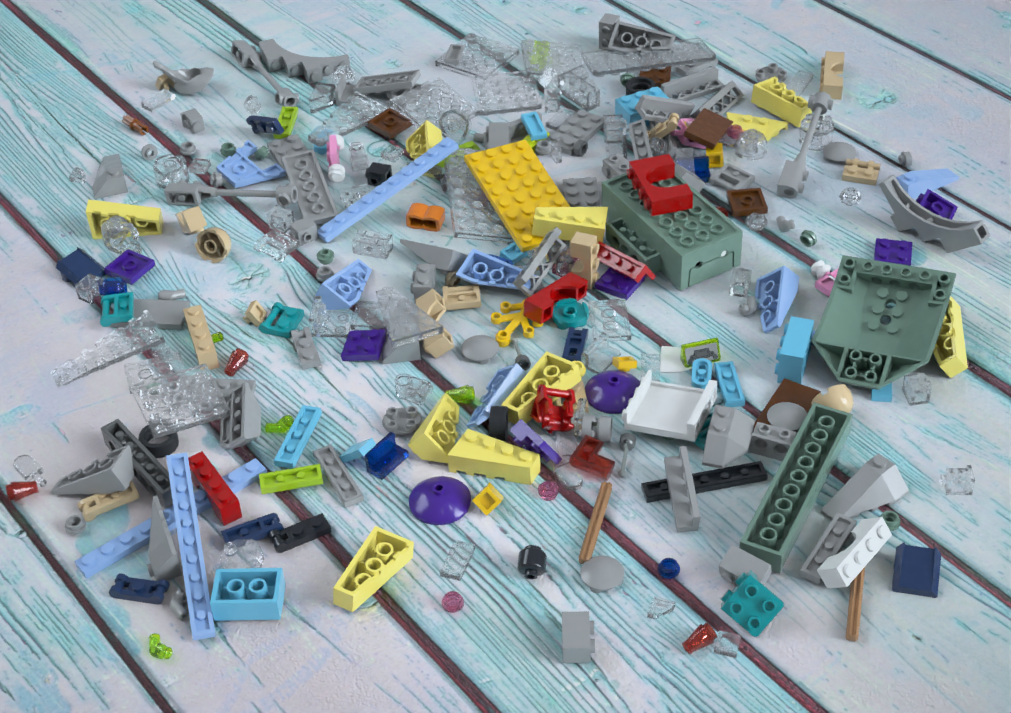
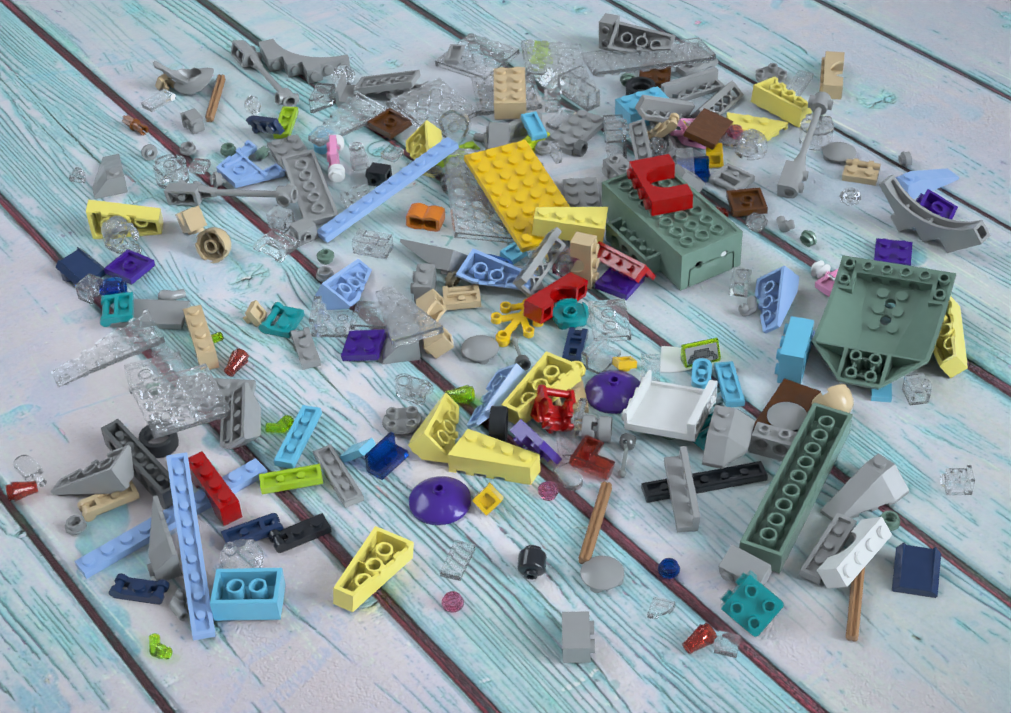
none -> medium nougat axle [205,74,226,122]
none -> tan brick [493,67,527,120]

